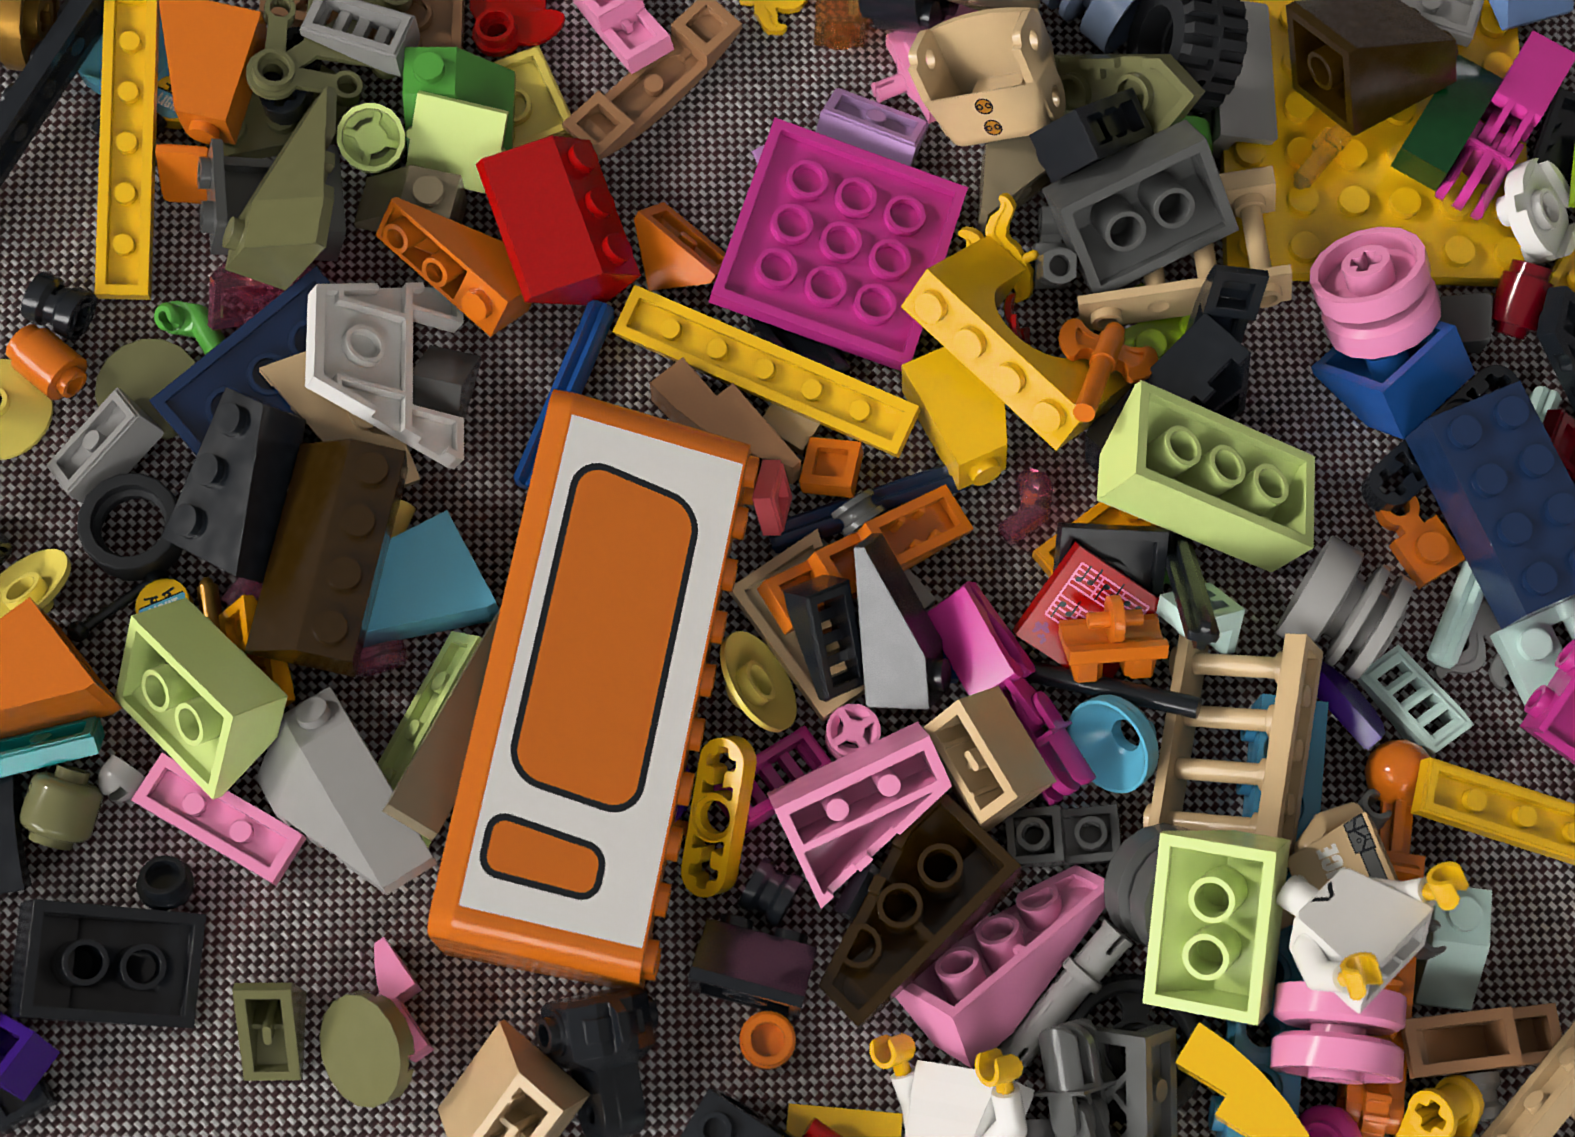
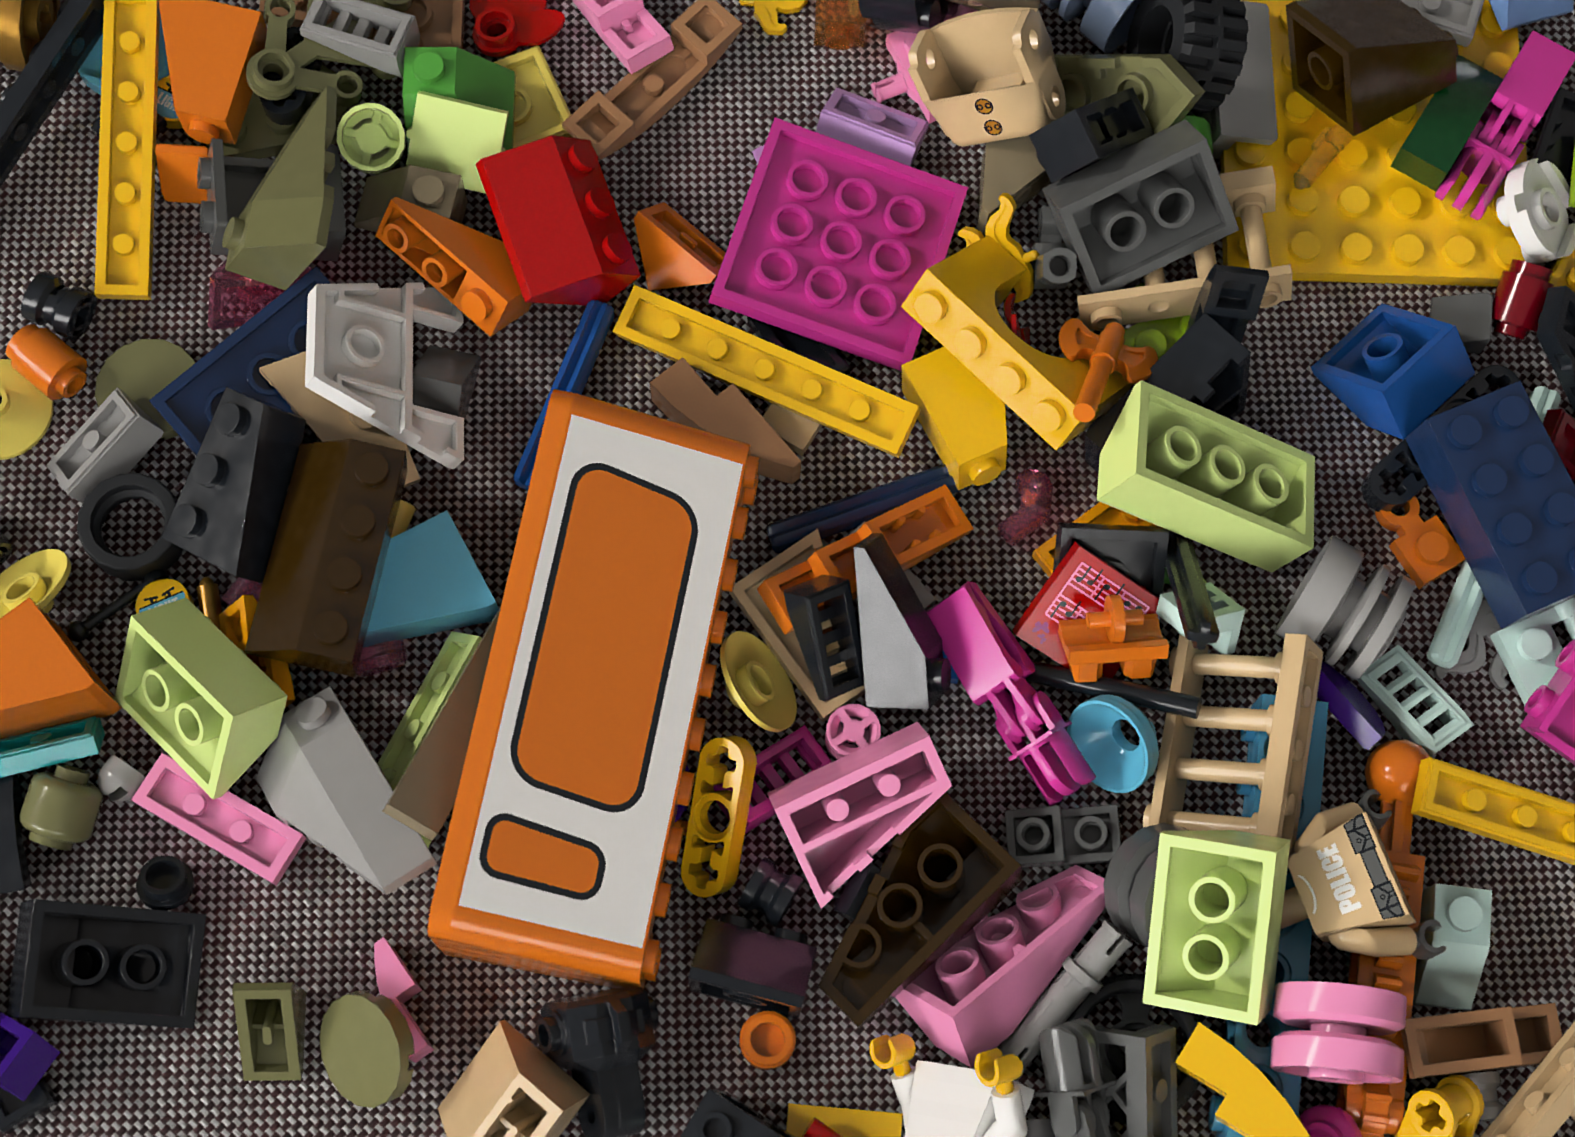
bright green arm [154,301,226,355] -> none
coral tile [752,460,792,536] -> none
orange plate [799,437,864,498] -> none
dark grey bush [831,487,886,537] -> none
tan slope [923,686,1057,832] -> none
torso [1276,861,1469,1014] -> none
bright pink wheel [1310,227,1441,359] -> none

